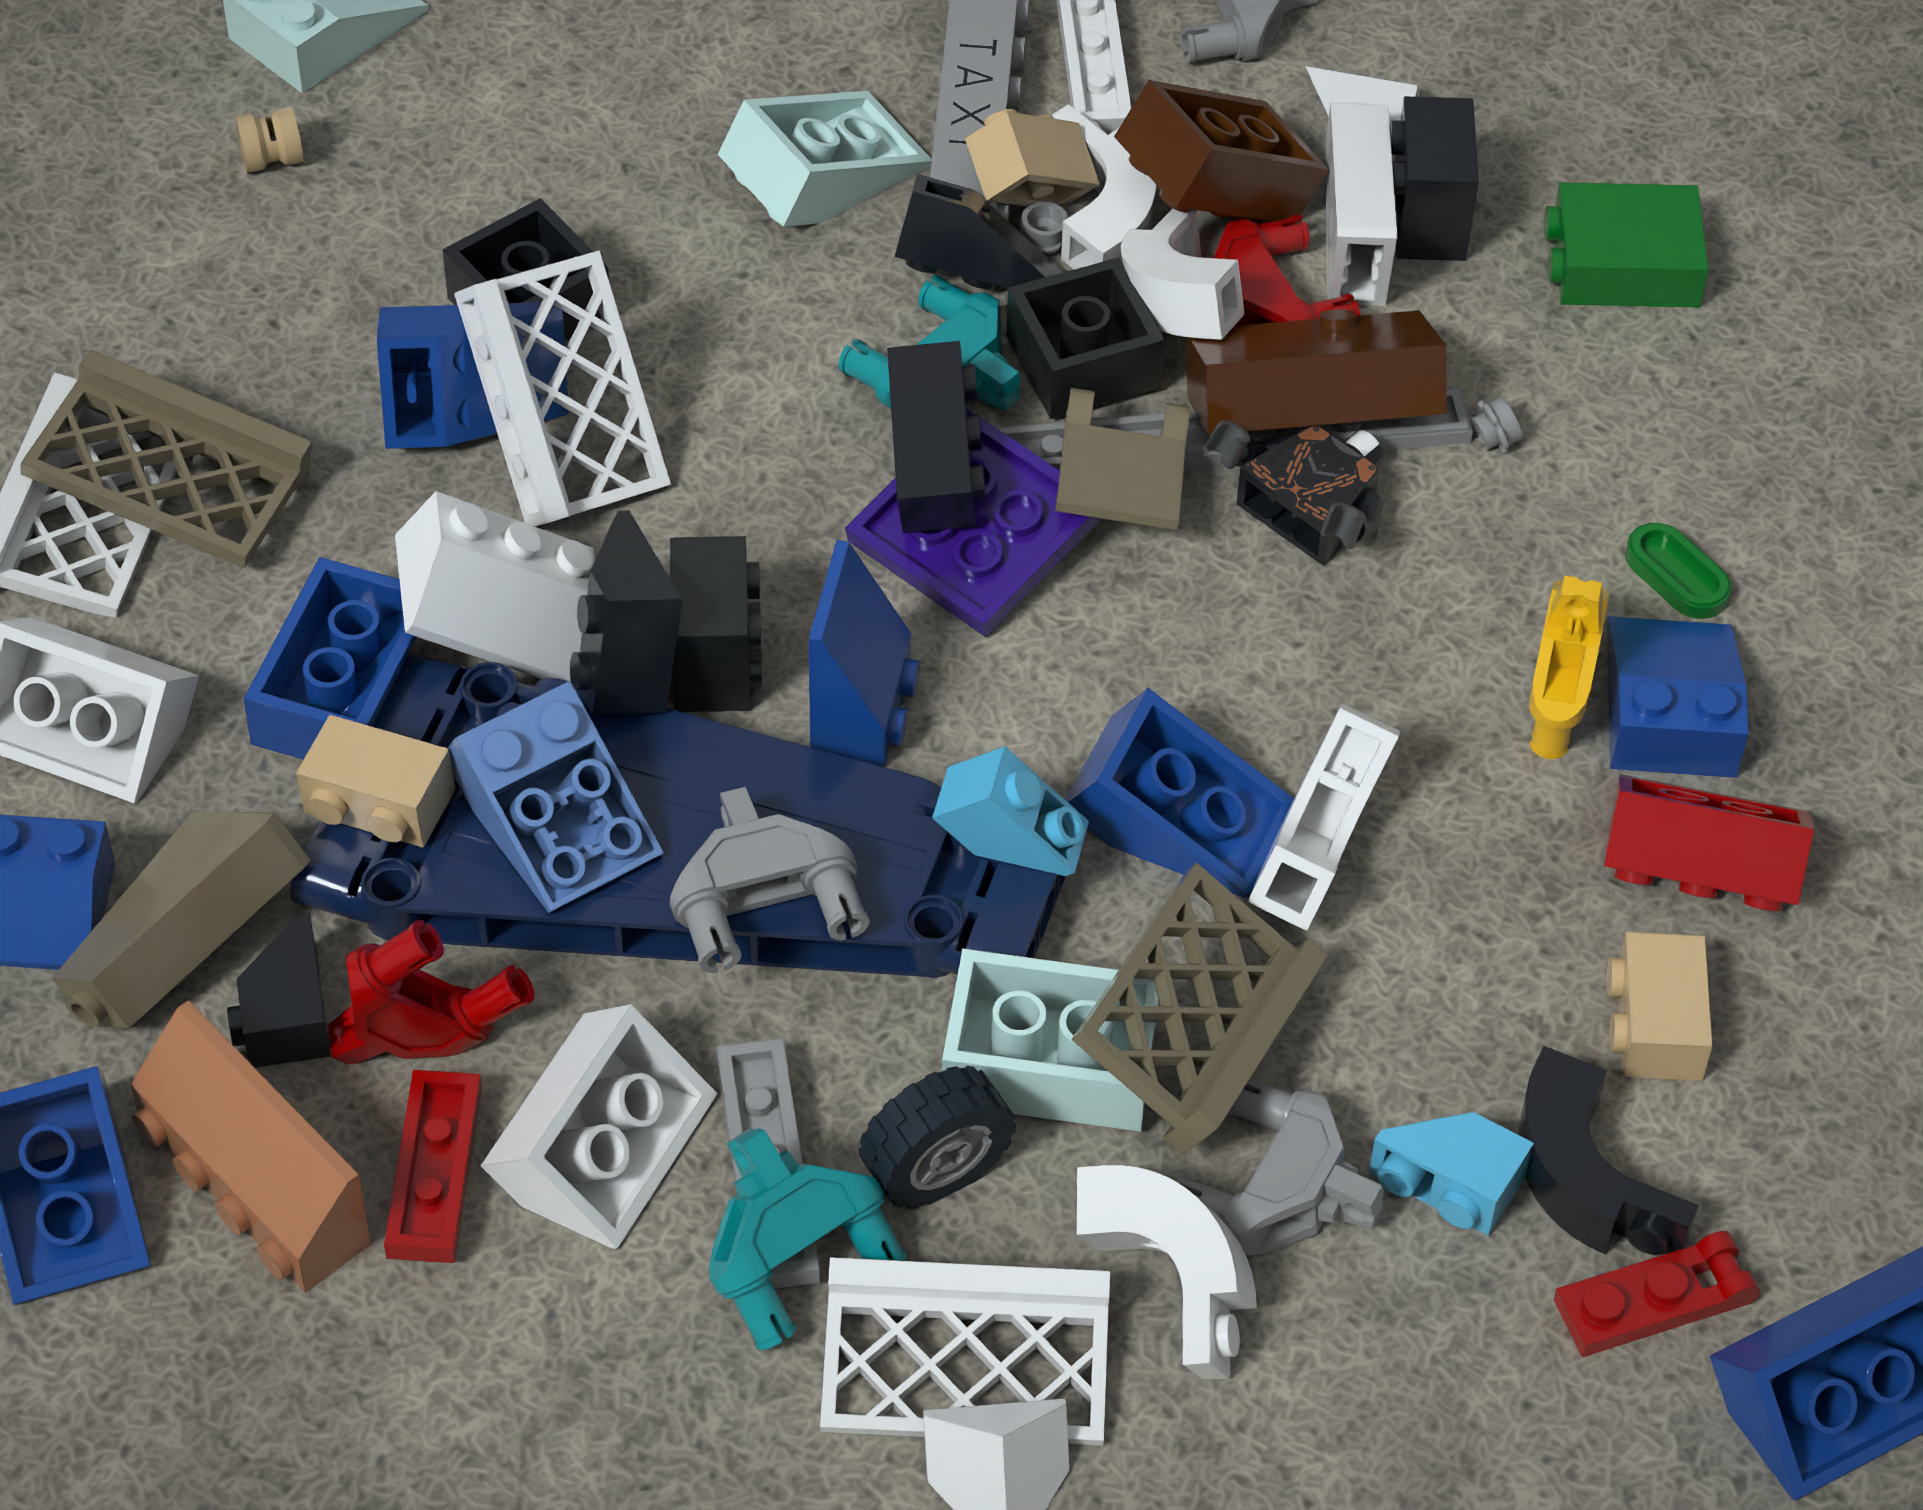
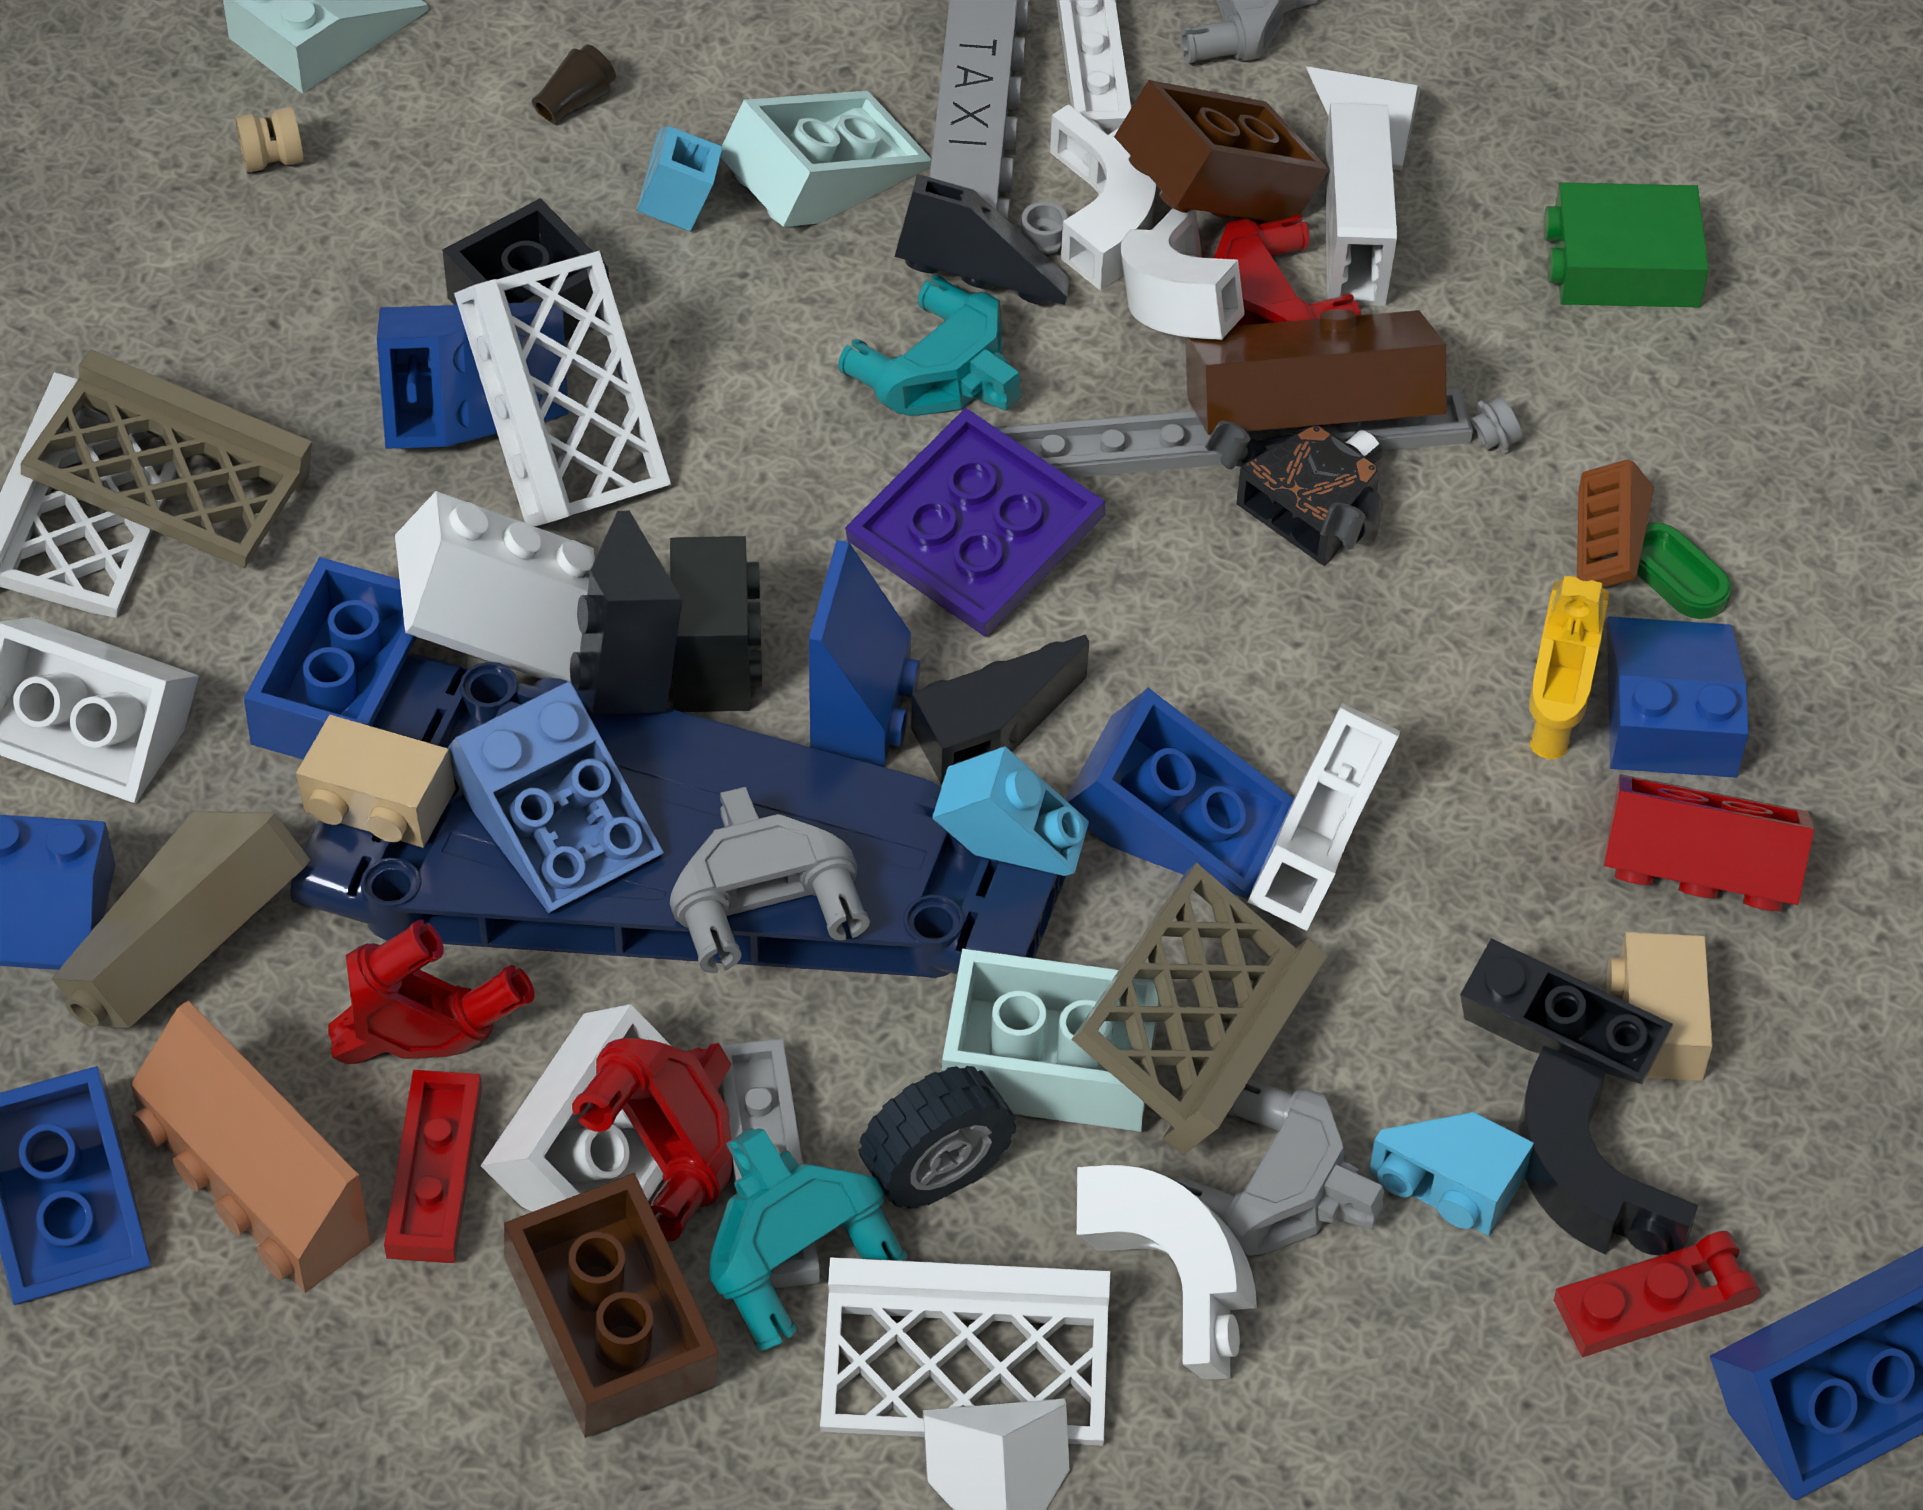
black slope [227,913,330,1068] -> none
black brick [887,341,986,533] -> none
tan brick [965,109,1100,208] -> none
pearl dark grey brick [1006,258,1164,419] -> none
dark tan flag [1055,388,1190,530] -> none
black brick [1390,96,1479,261] -> none
none -> reddish brown brick [504,1173,719,1438]
none -> dark brown cone [532,44,616,125]
none -> red connector [572,1038,732,1241]
none -> medium azure slope [636,126,722,232]
none -> black slope [911,635,1089,785]
none -> black slope [1460,938,1673,1084]
none -> dark orange slope [1577,460,1654,588]

